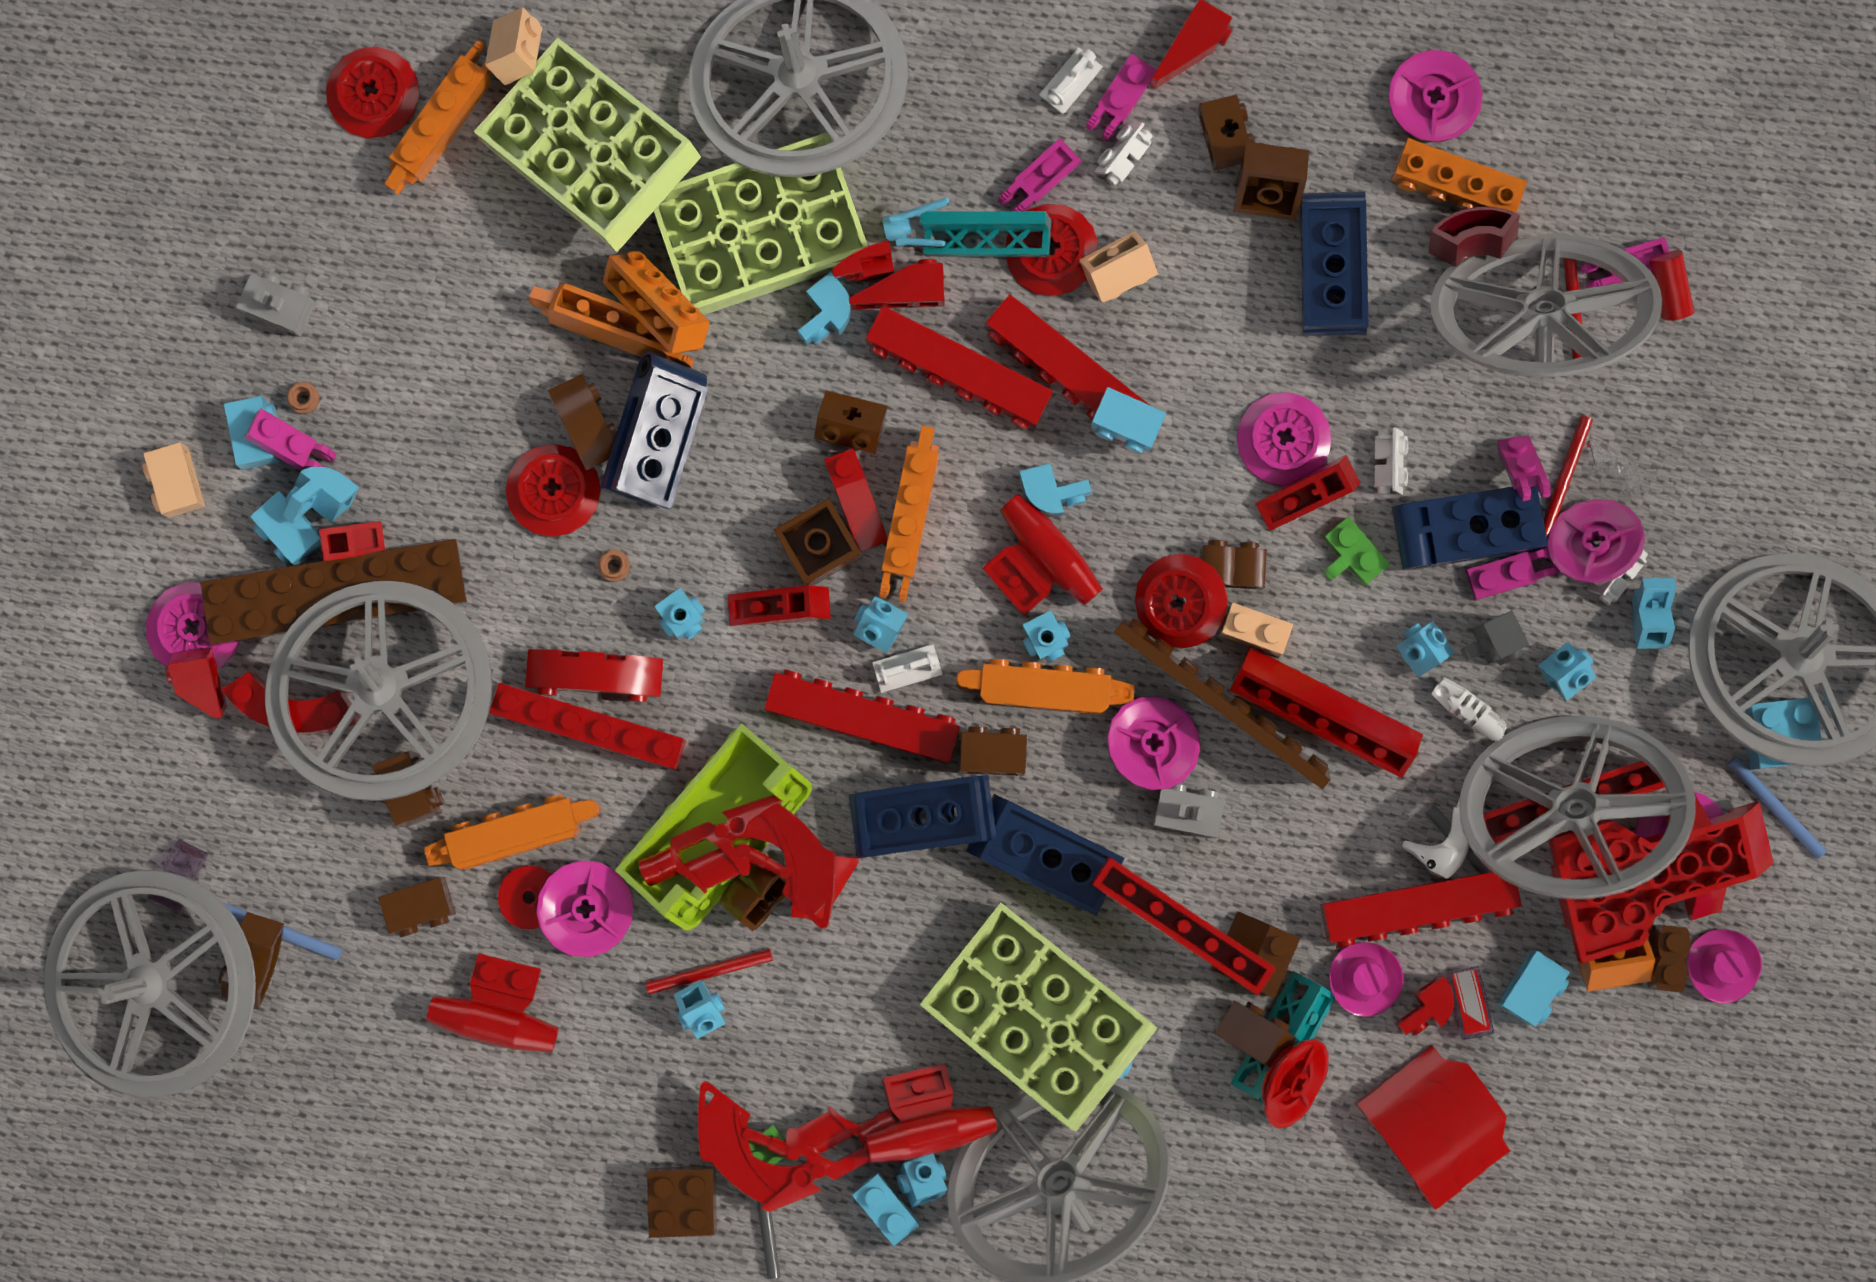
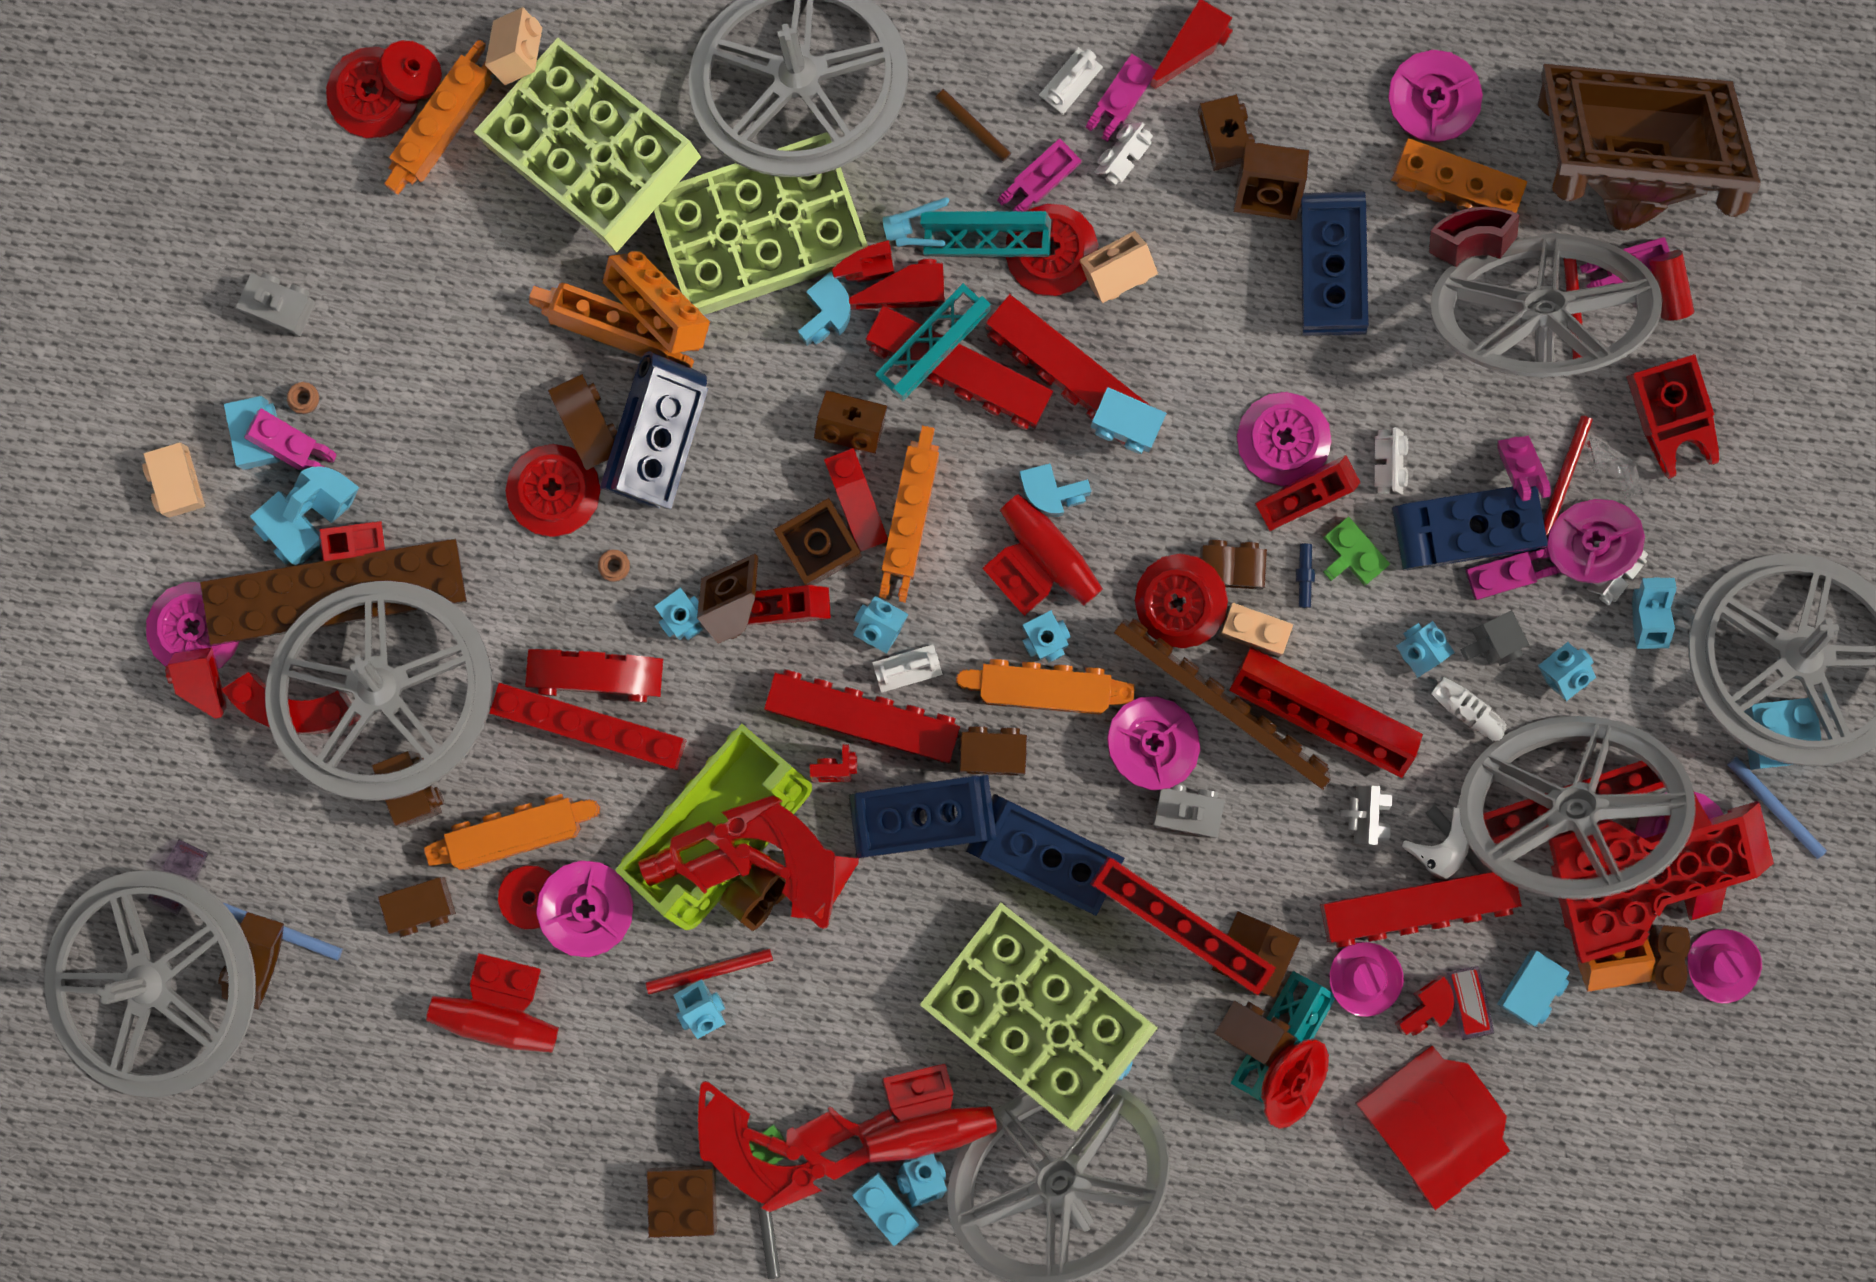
none -> red plate [378,40,442,101]
none -> reddish brown slope [697,553,758,644]
none -> red bracket [810,744,857,783]
none -> teal fence [875,283,991,402]
none -> reddish brown bar [935,89,1012,162]
none -> dark blue bar [1296,543,1315,608]
none -> light grey hips [1339,786,1392,845]
none -> reddish brown piece [1537,64,1761,231]
none -> red brick [1626,354,1719,479]

